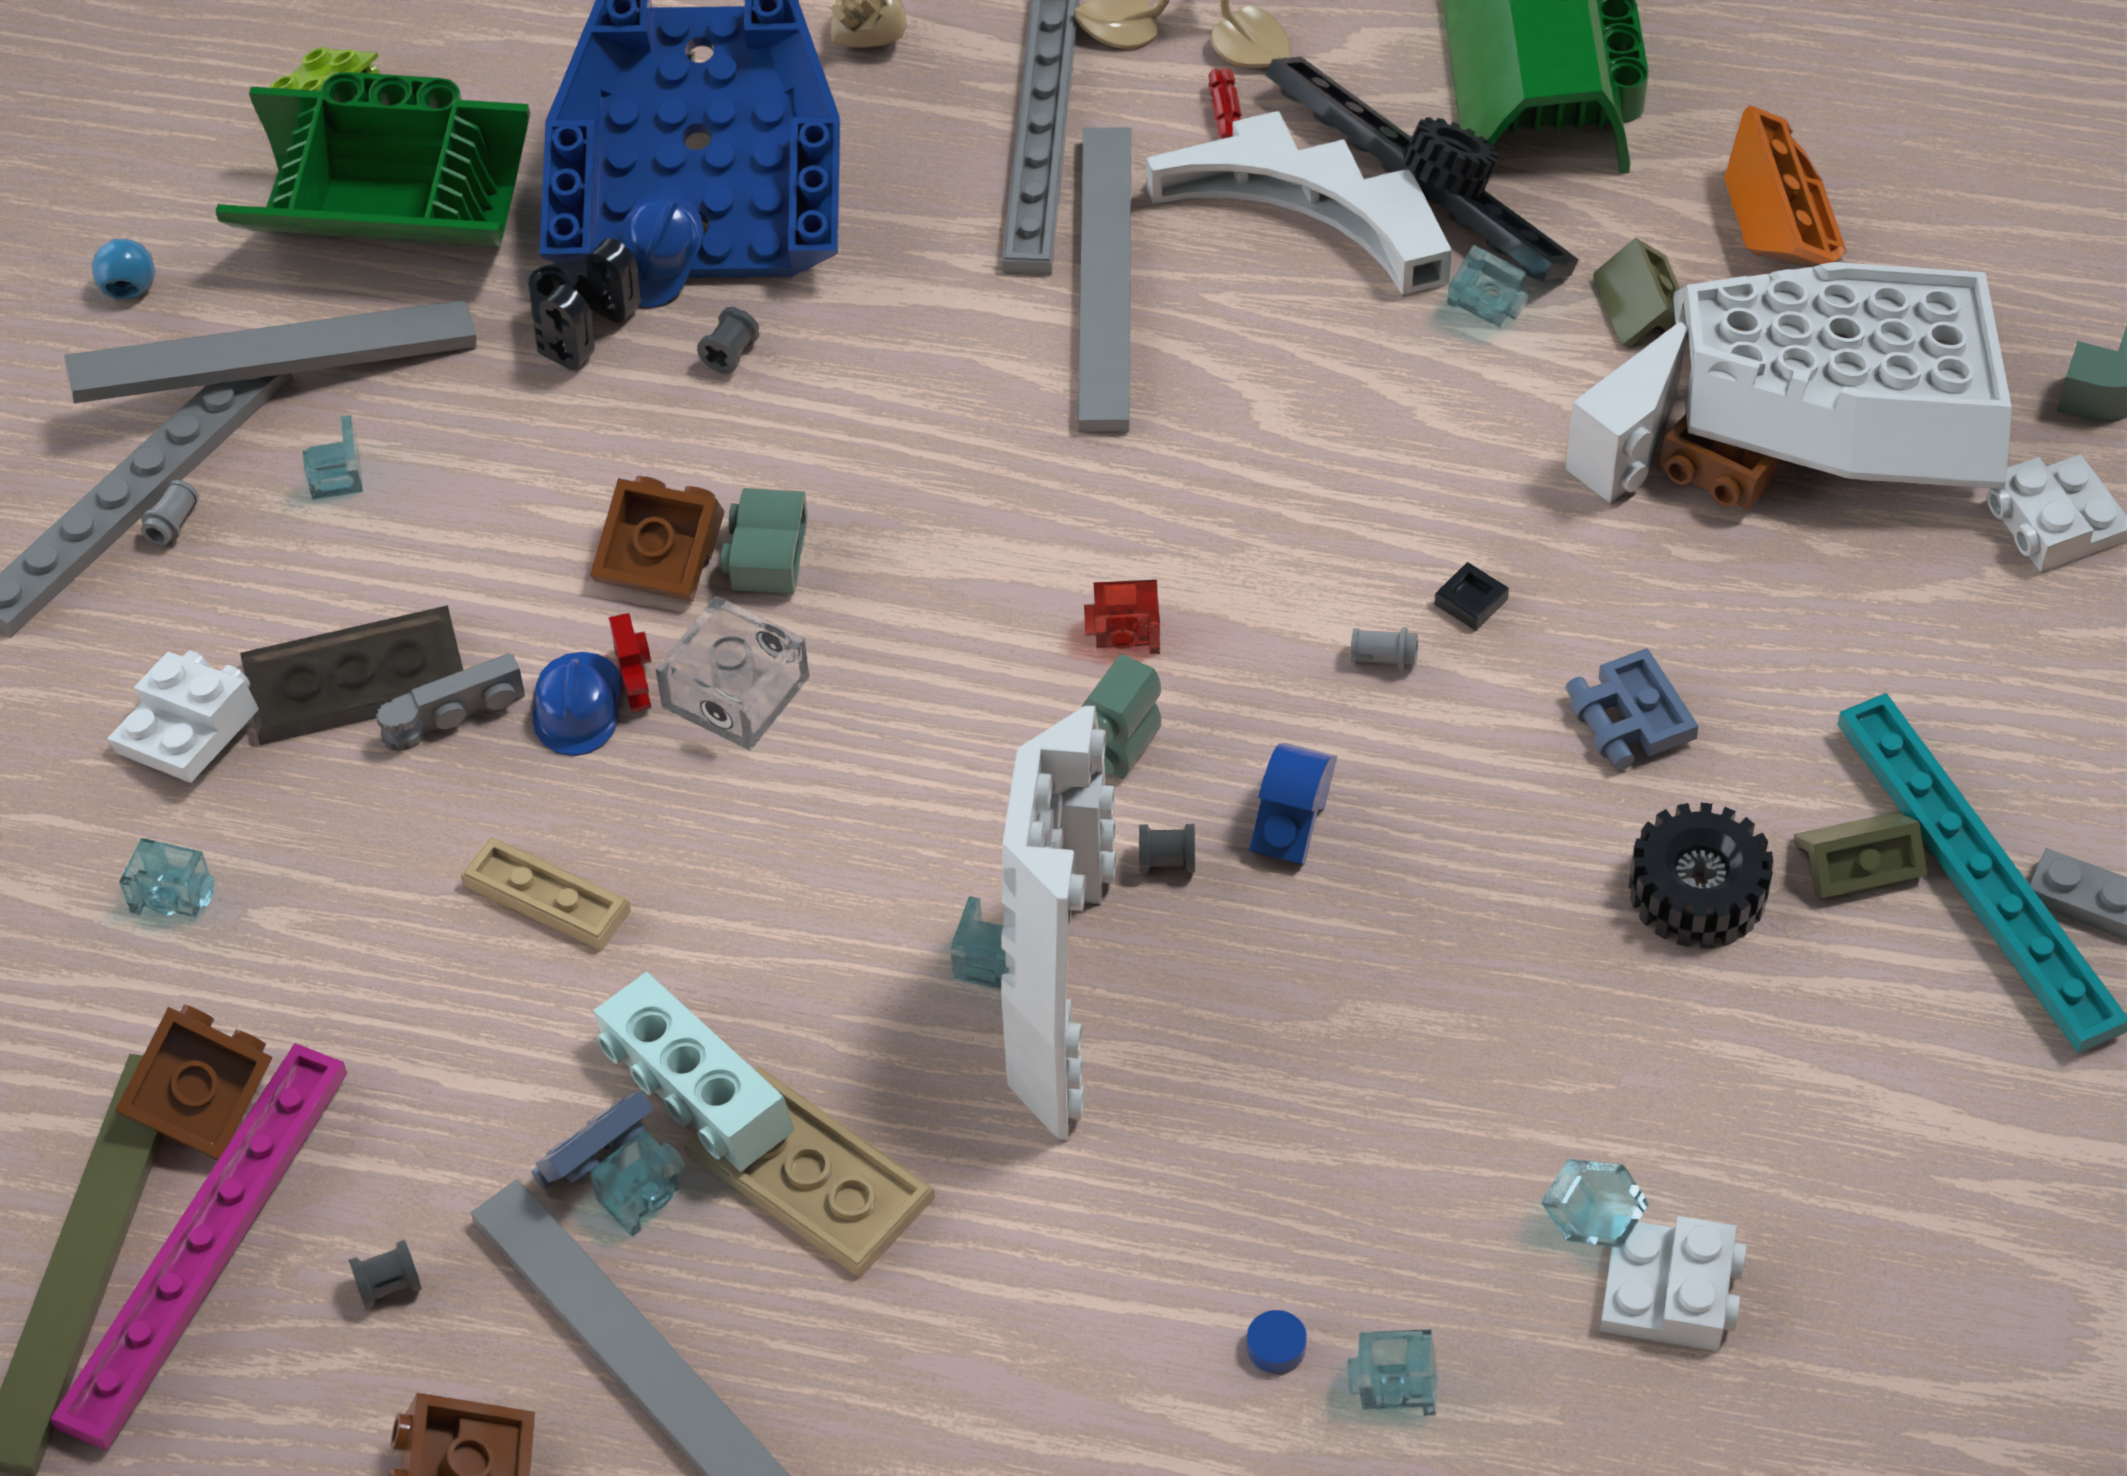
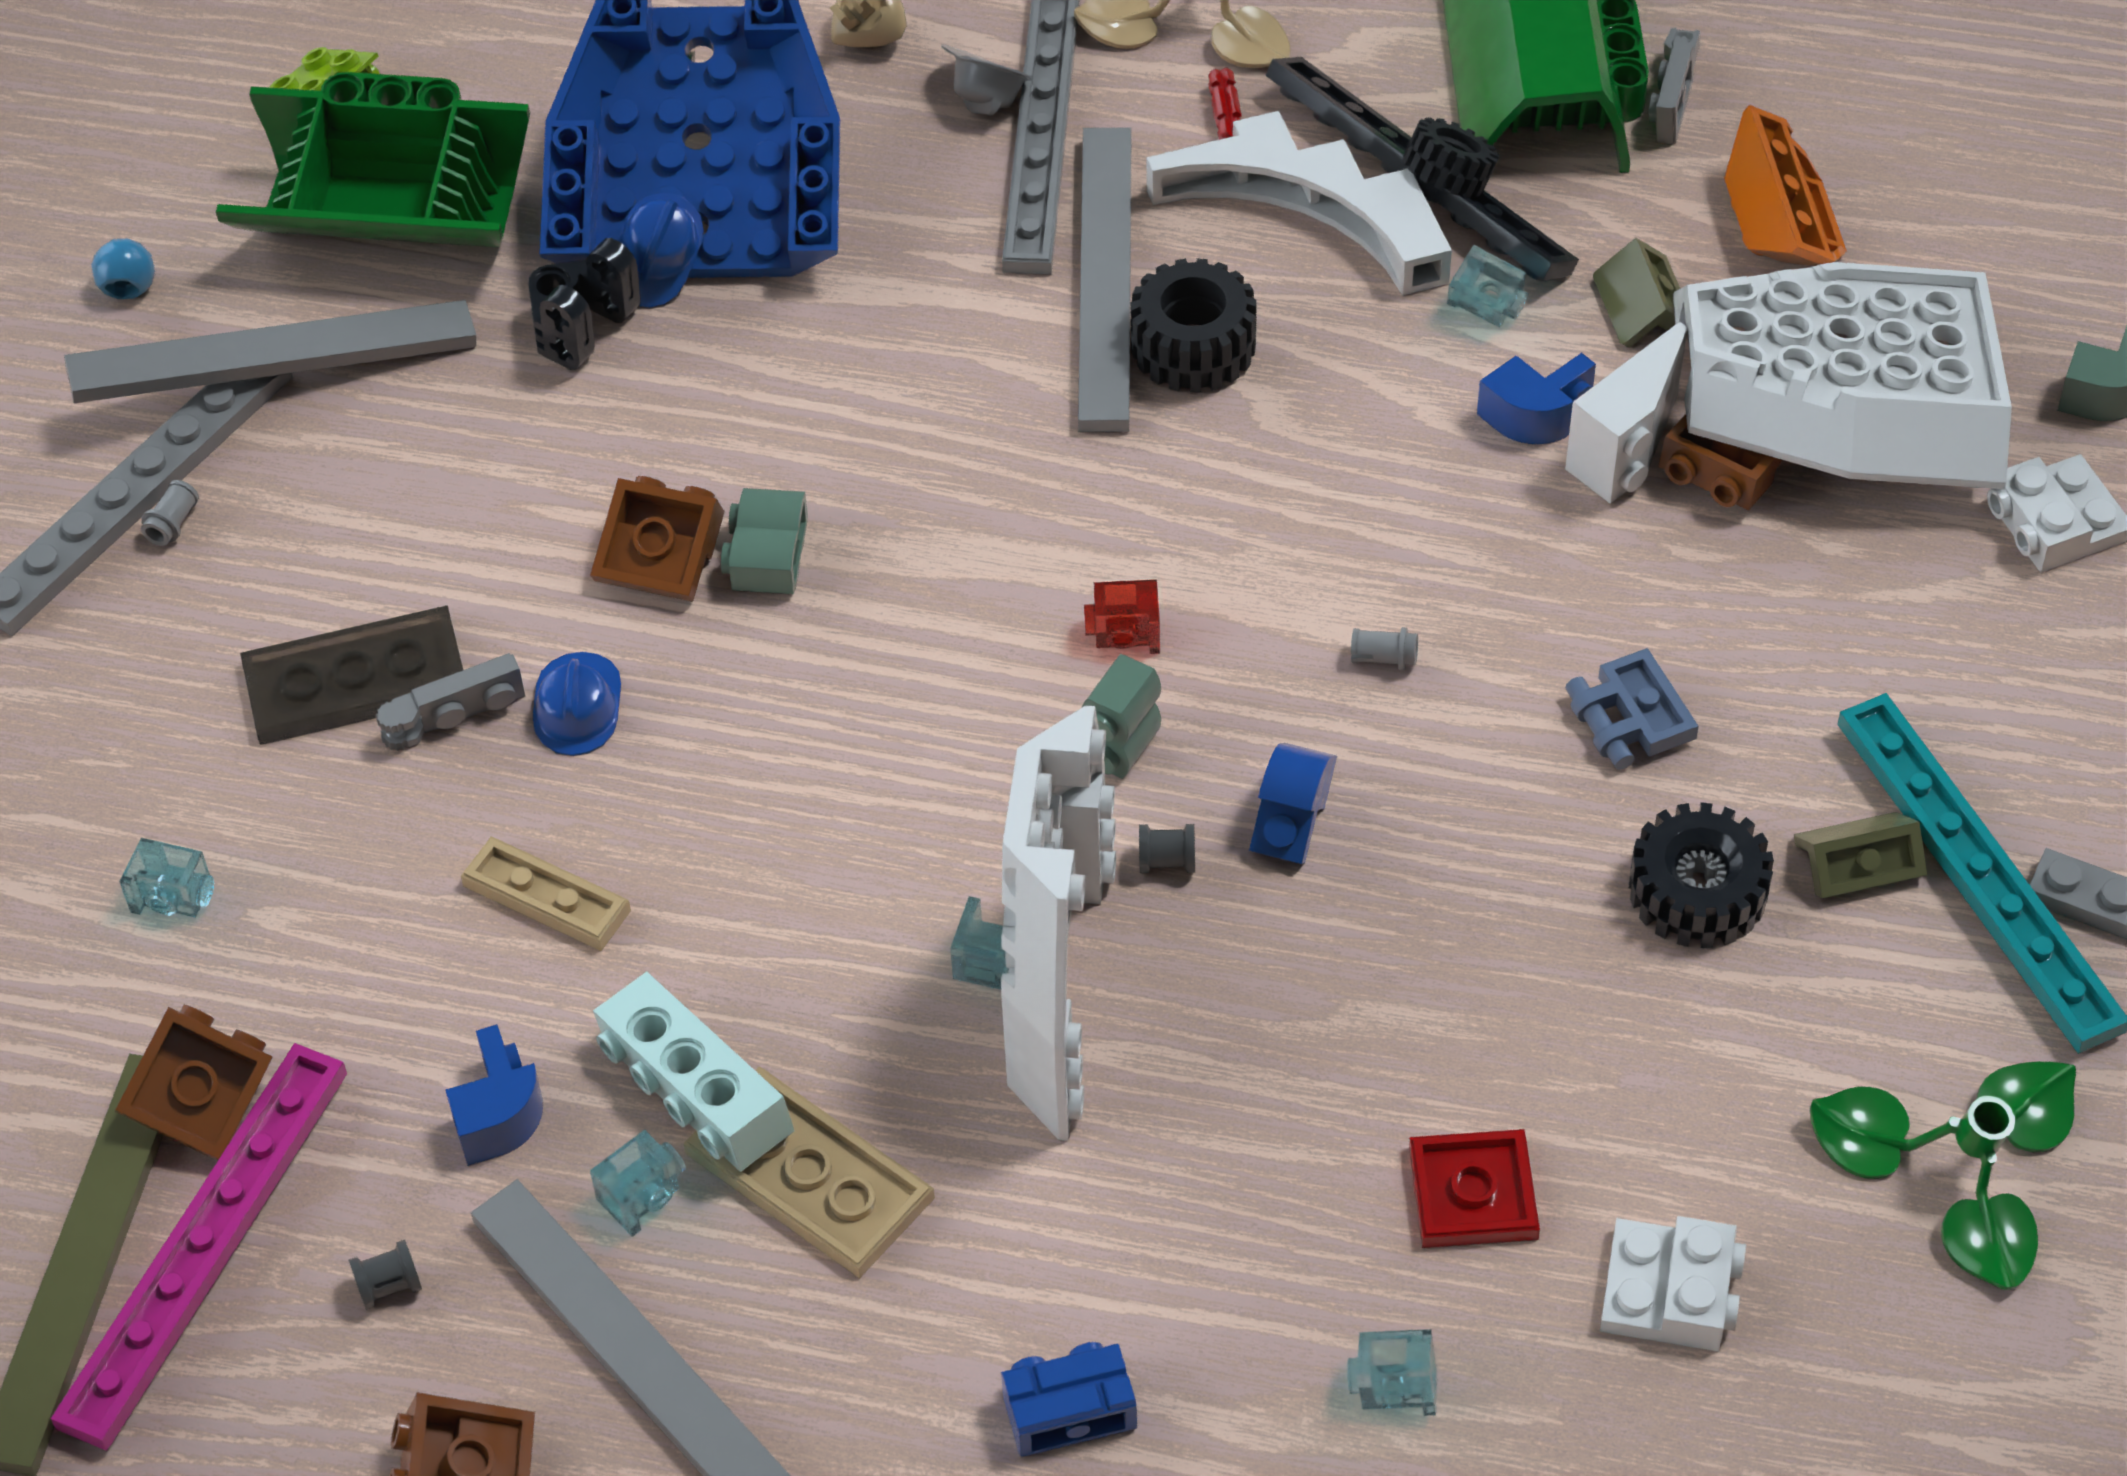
white plate [107,651,259,783] -> none
clear light blue panel [302,415,363,500] -> none
sand blue plate [531,1091,654,1189] -> none
red plate [609,613,652,713] -> none
clear brick [655,596,810,751] -> none
dark grey bush [697,307,760,374] -> none
blue tile [1247,1310,1307,1373] -> none
black tile [1434,562,1509,631] -> none
clear light blue panel [1541,1159,1649,1247] -> none
none -> blue brick [445,1024,543,1166]
none -> light grey piece [941,44,1032,116]
none -> blue brick [1001,1342,1137,1457]
none -> black tyre [1130,258,1257,393]
none -> red tile [1409,1129,1540,1248]
none -> blue brick [1477,352,1596,444]
none -> light grey hinge [1649,28,1700,144]
none -> green plant [1809,1061,2076,1290]

